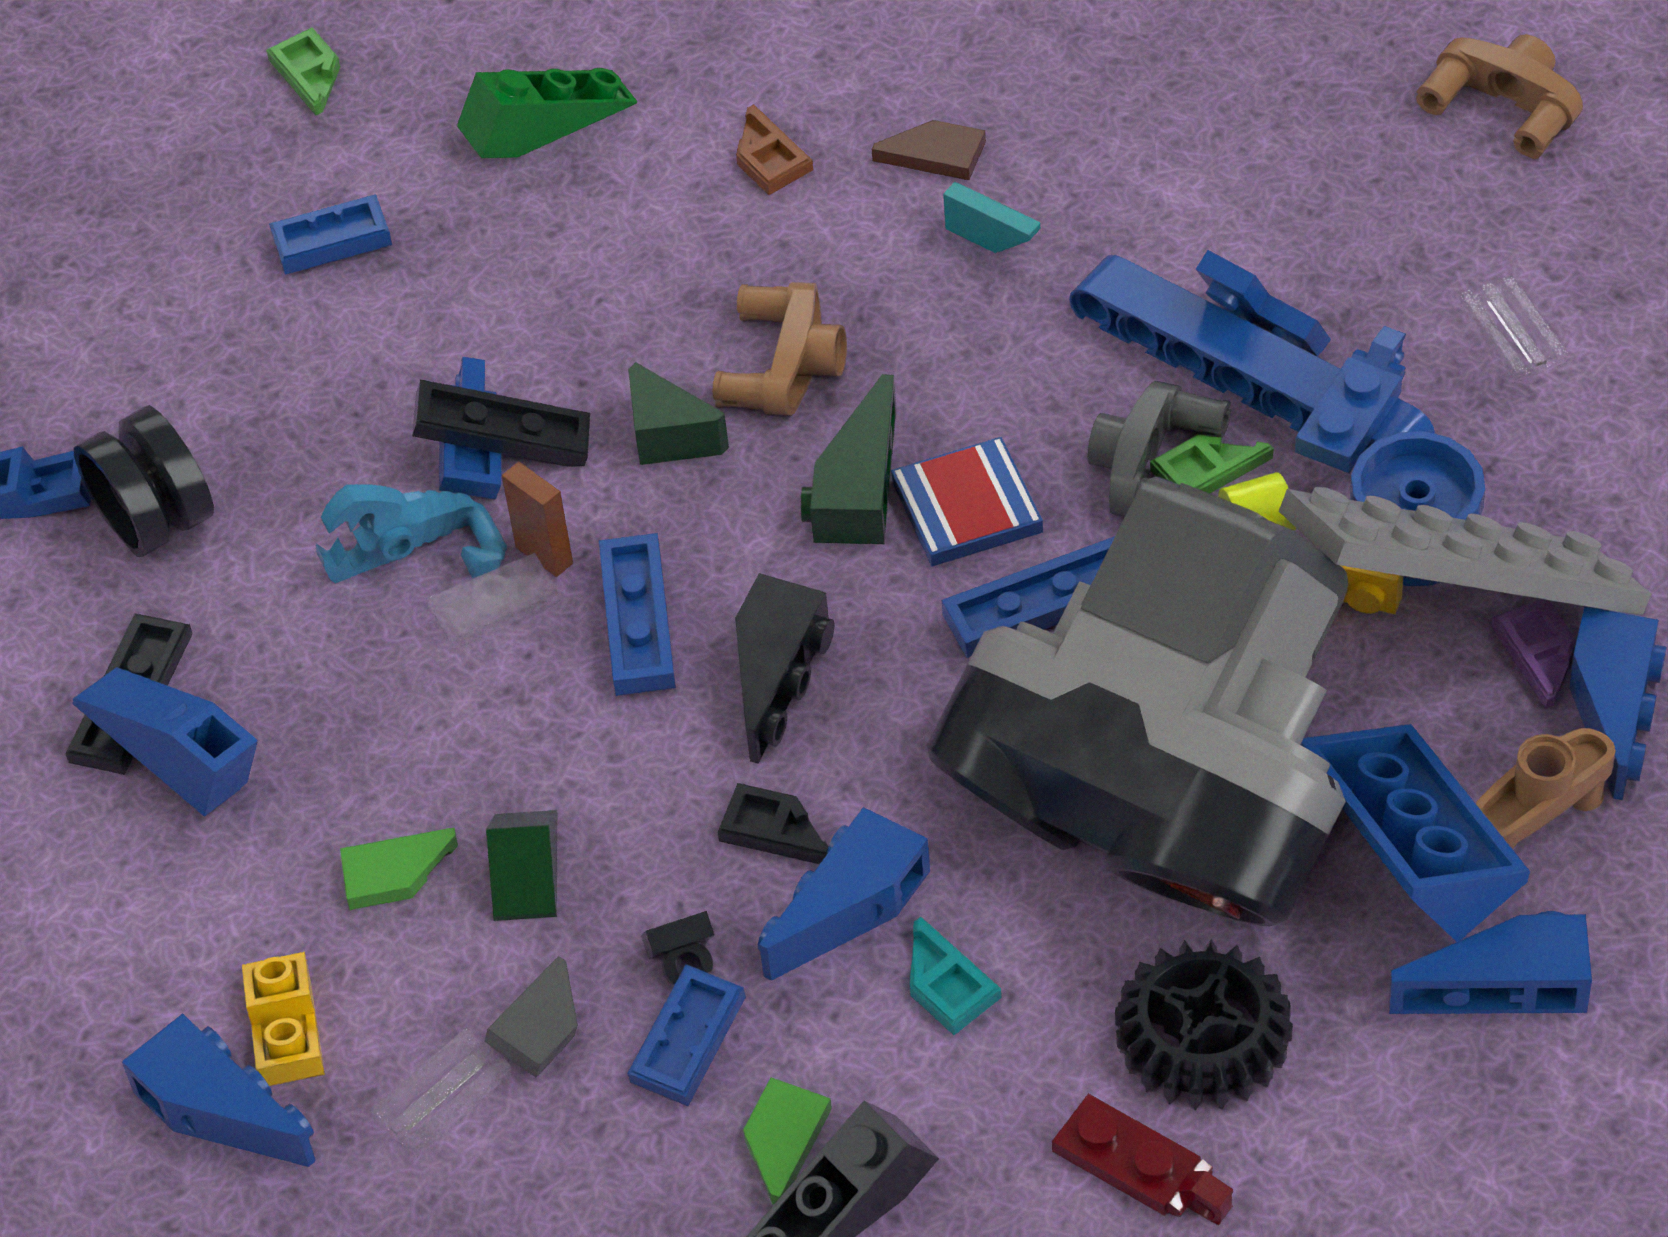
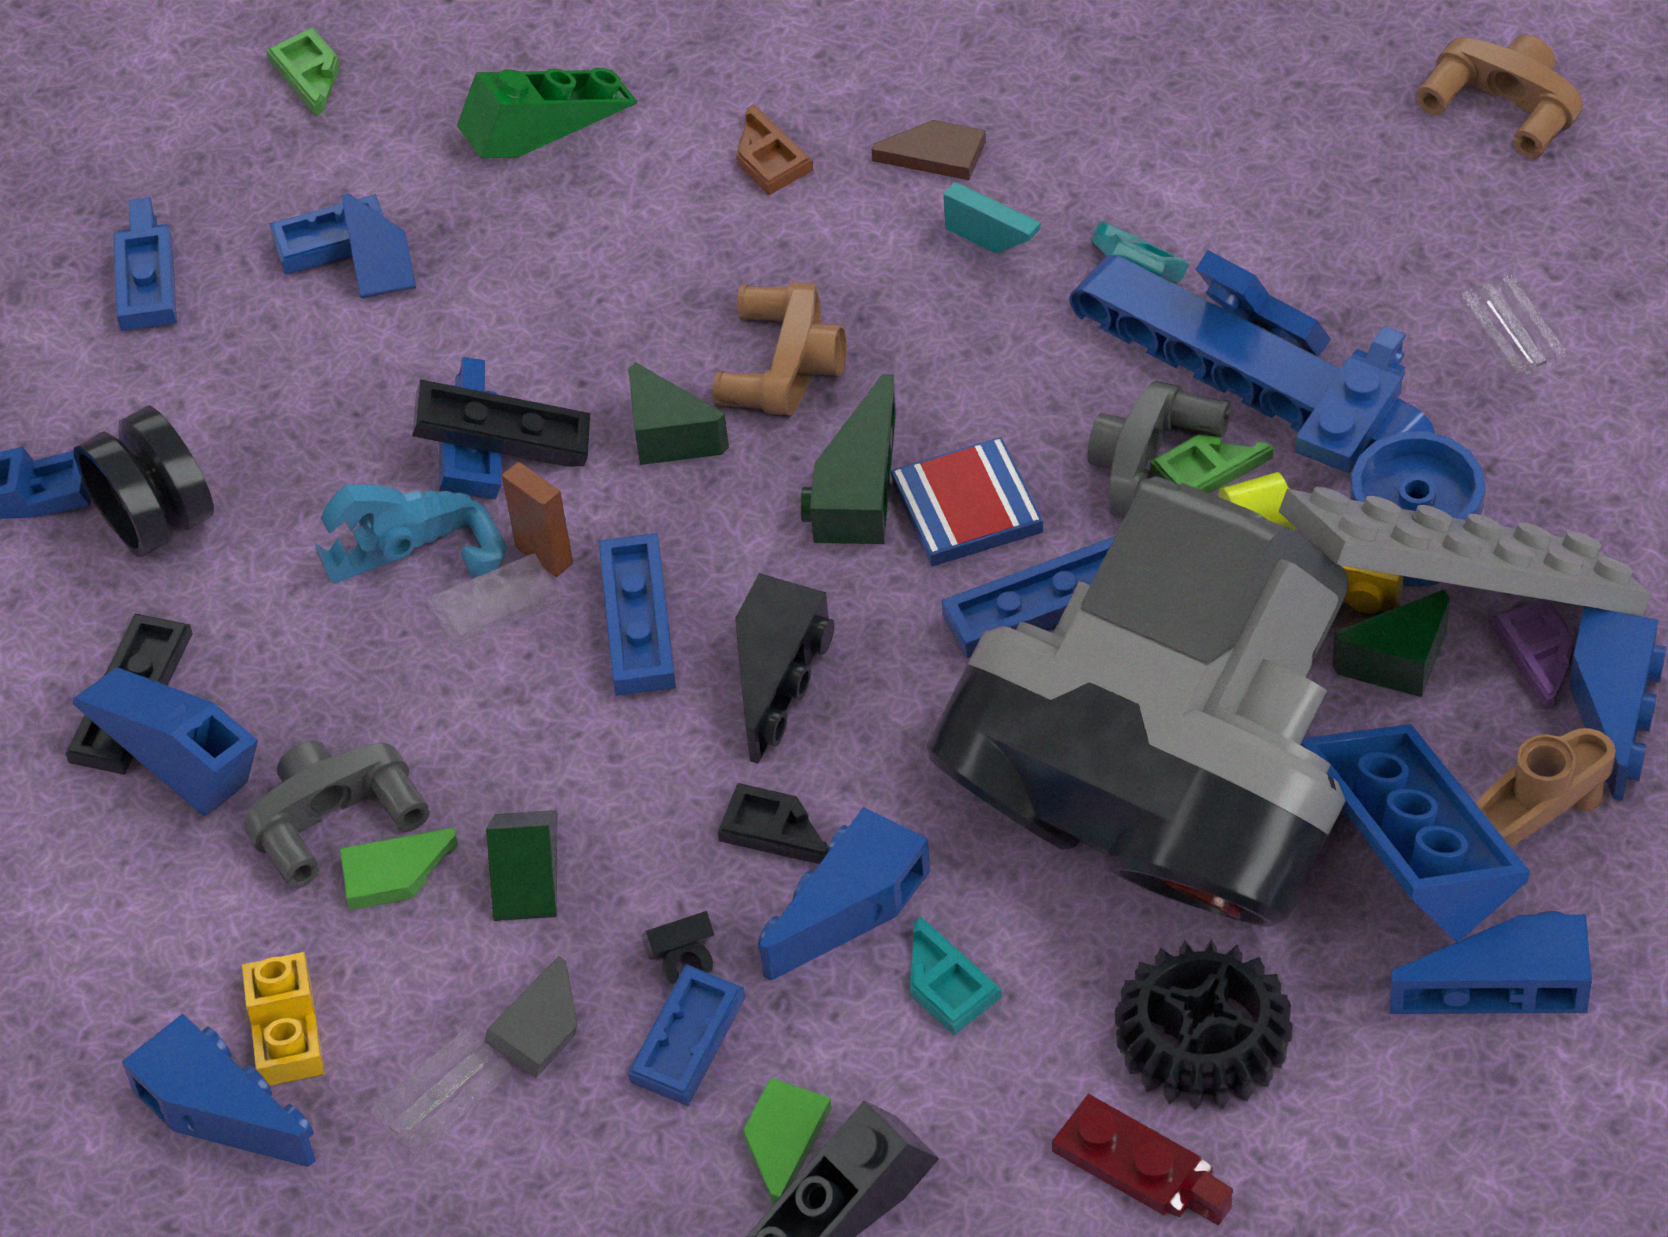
none -> blue hinge [113,197,177,331]
none -> dark grey connector [244,741,430,888]
none -> blue tile [341,194,416,298]
none -> teal tile [1091,221,1189,282]
none -> dark green slope [1332,590,1450,697]

